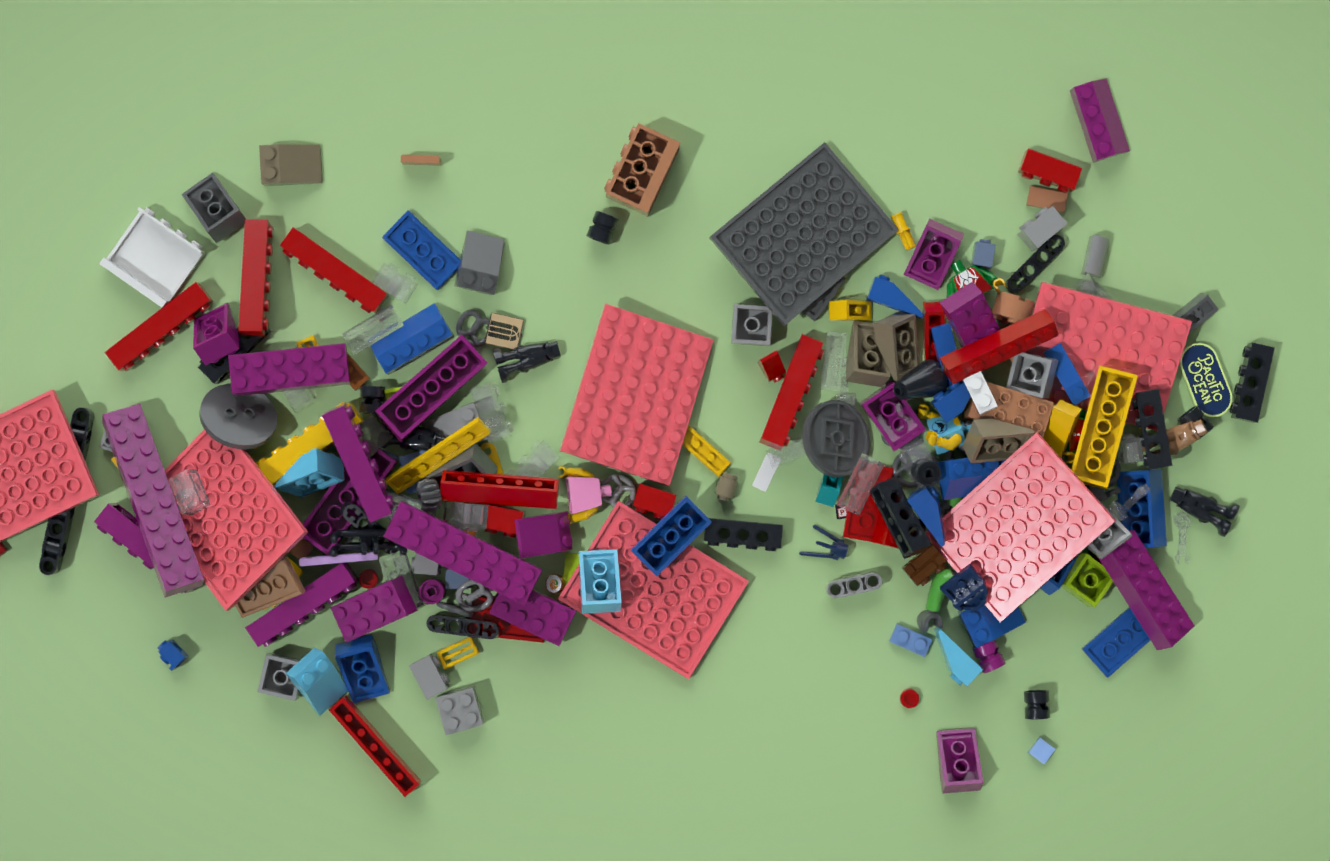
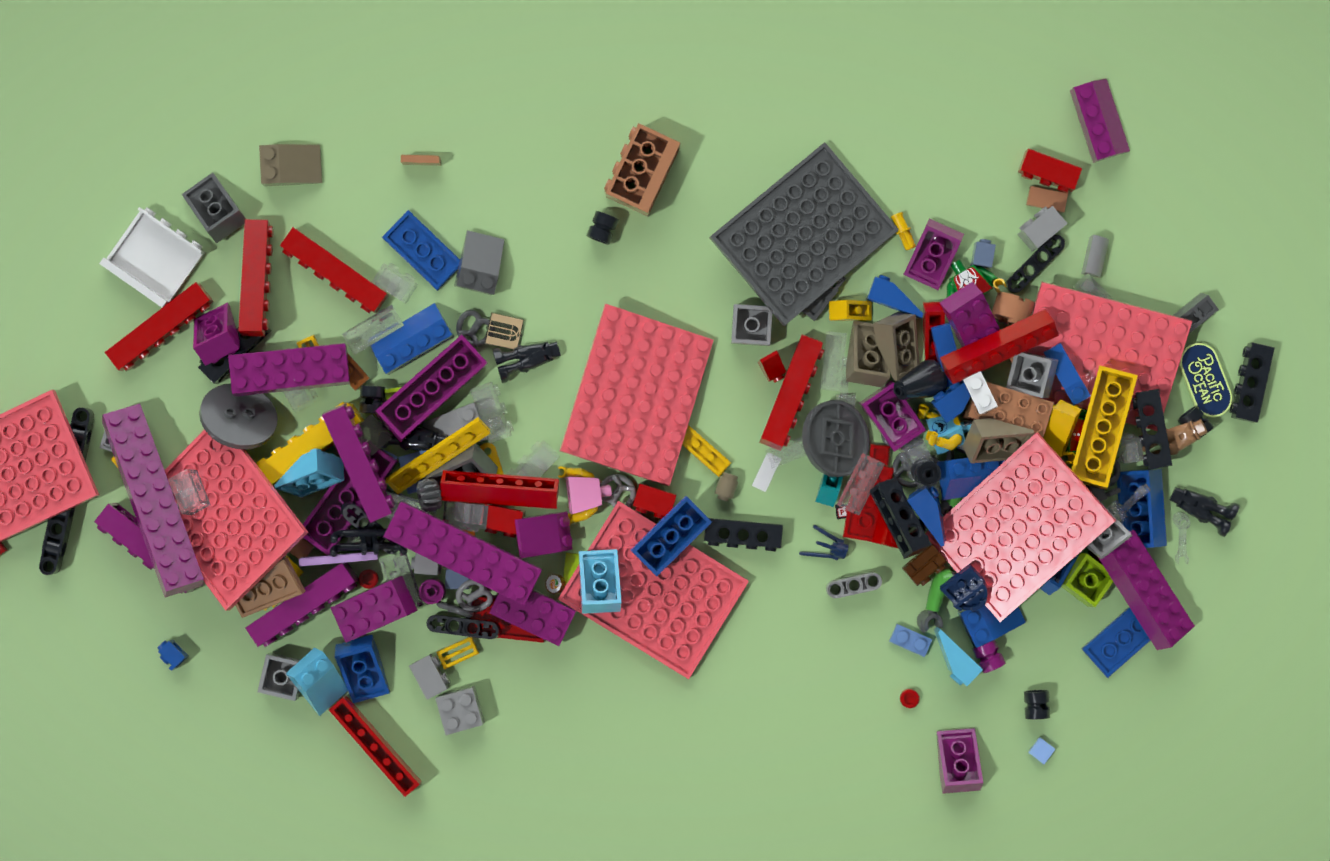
none -> red tile [868,444,890,465]

